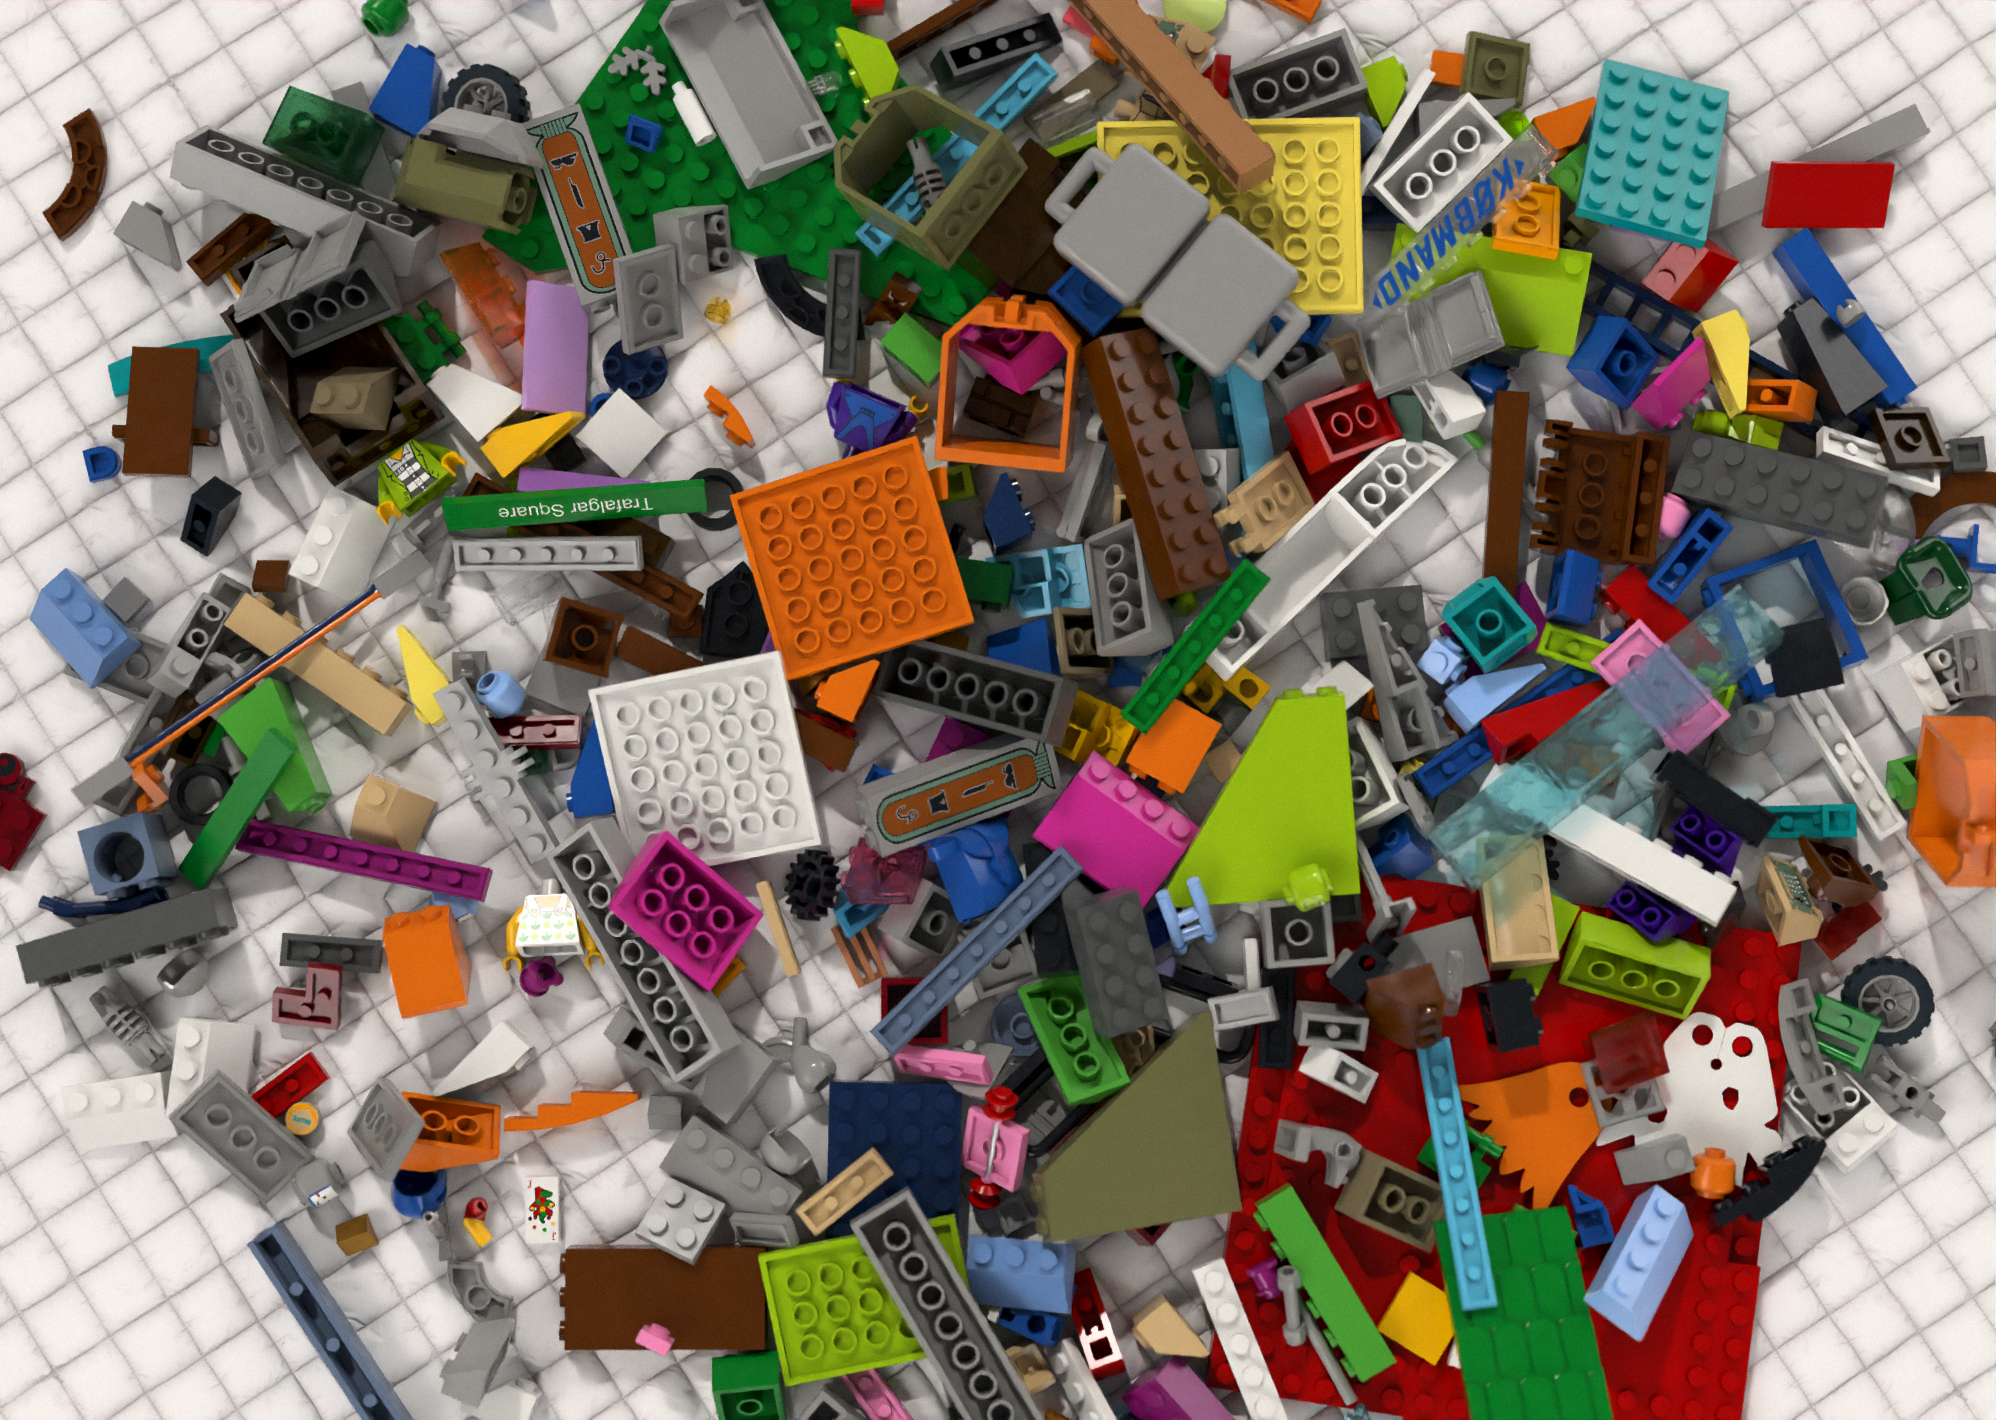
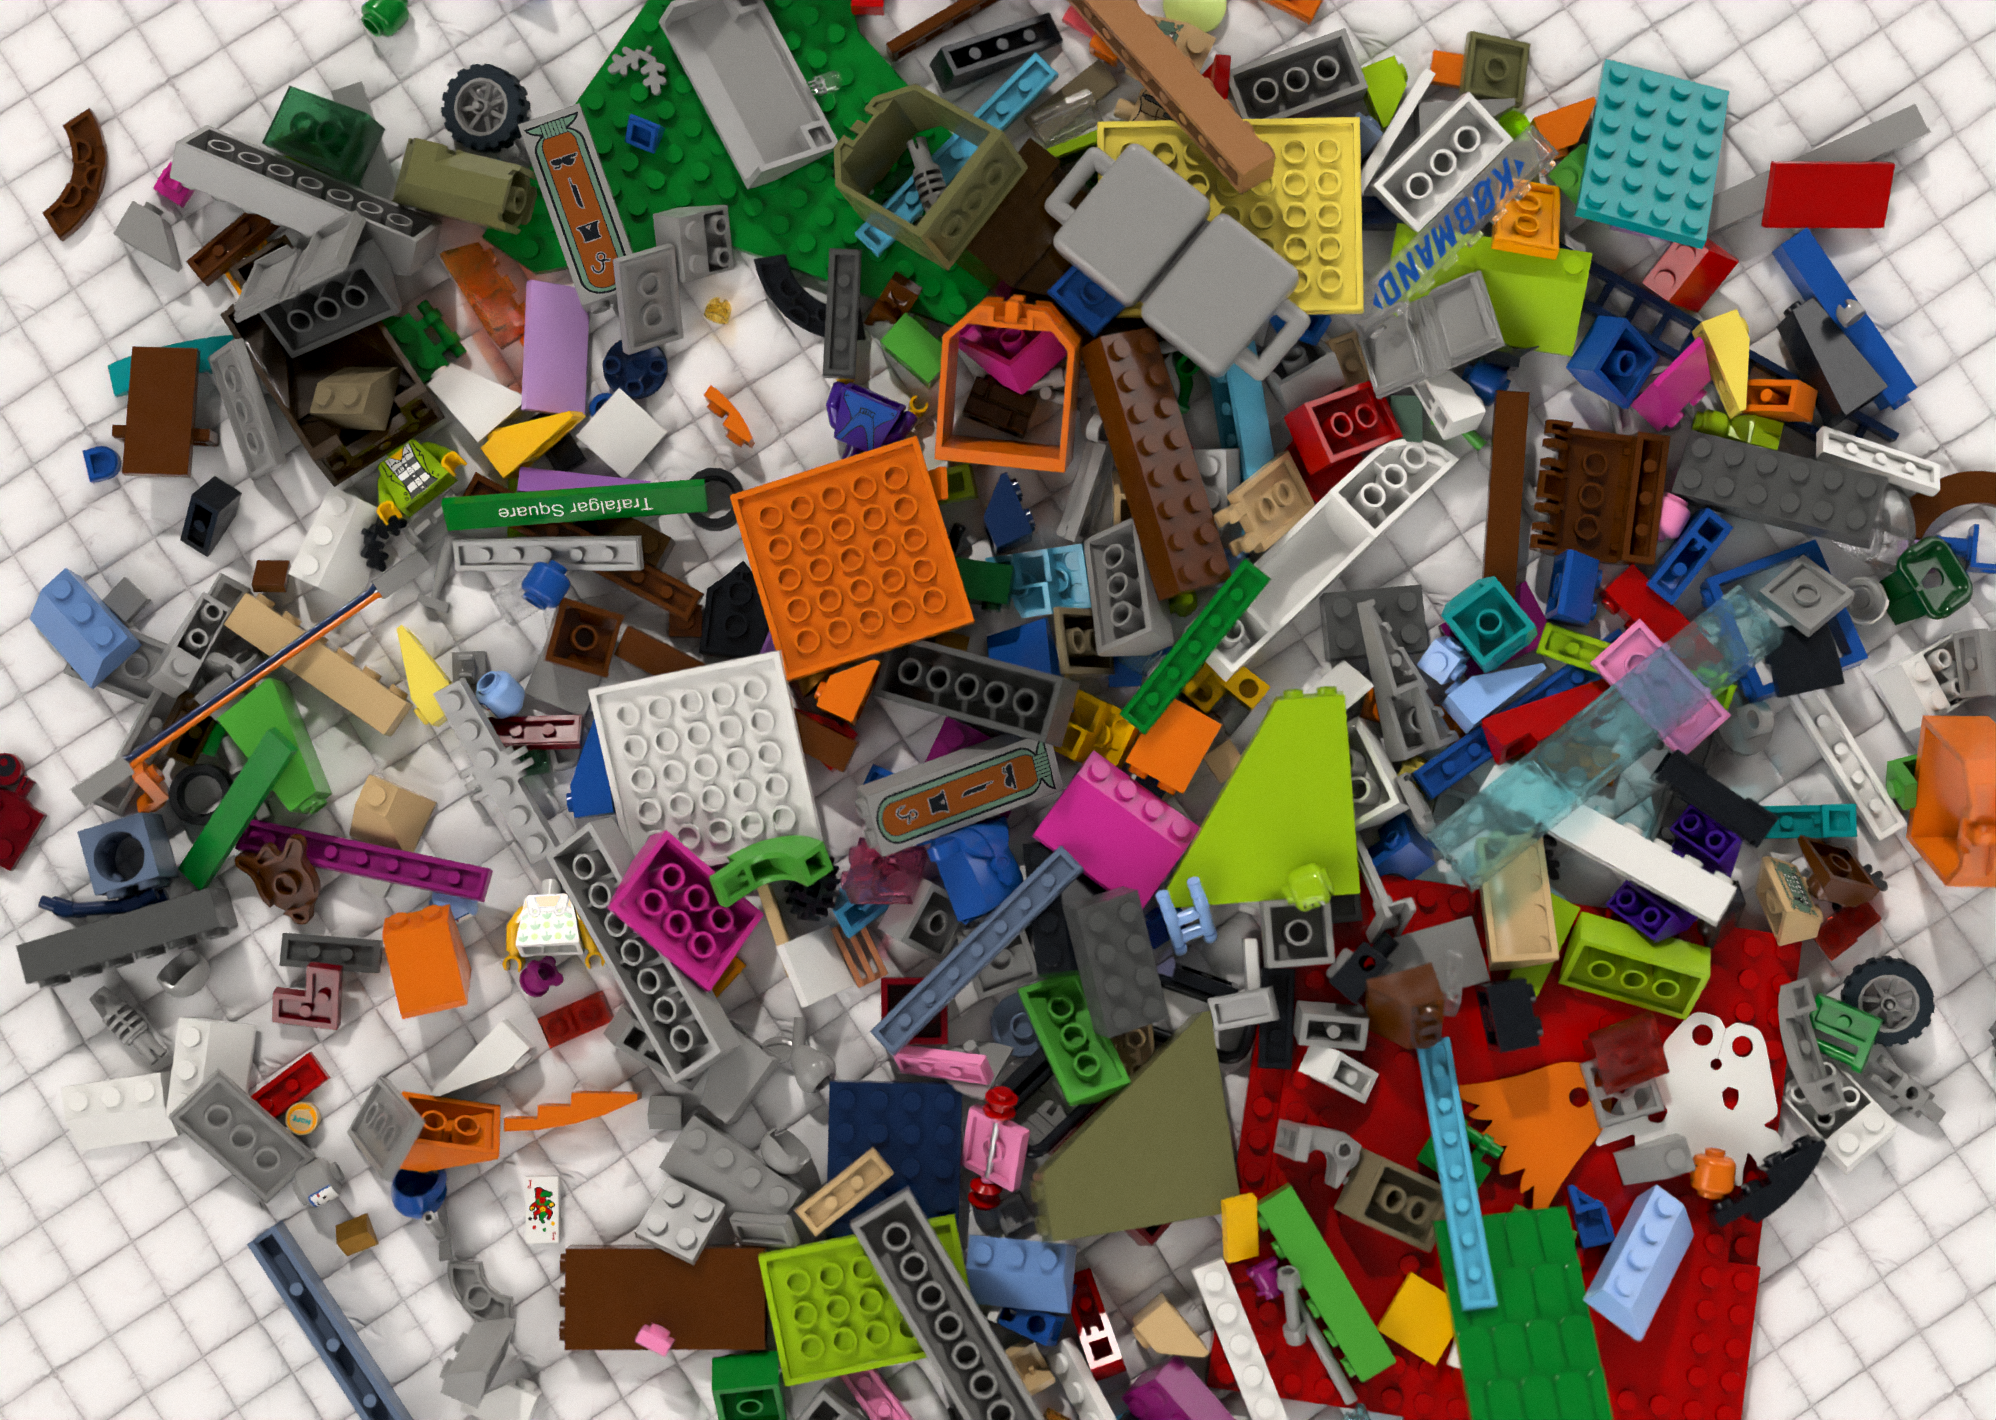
blue slope [368,43,441,139] -> none
light grey wedge [416,104,544,169] -> none
arm [463,1197,493,1248] -> none
white cylinder [672,81,717,146] -> none
lime slope [834,26,900,117] -> none
olive tile [1560,211,1600,248] -> none
dark brown tile [1868,407,1951,470] -> none
dark grey plate [1946,436,1988,474] -> none
none -> dark pink tile [153,162,195,208]
none -> reddish brown tile [235,834,321,924]
none -> black animal [360,515,407,572]
none -> blue head [521,560,571,611]
none -> clear red slope [537,990,614,1049]
none -> bright green arch [708,835,834,908]
none -> white tile [776,925,854,1008]
none -> yellow tile [1221,1192,1259,1263]
none -> light grey plate [1757,554,1855,638]

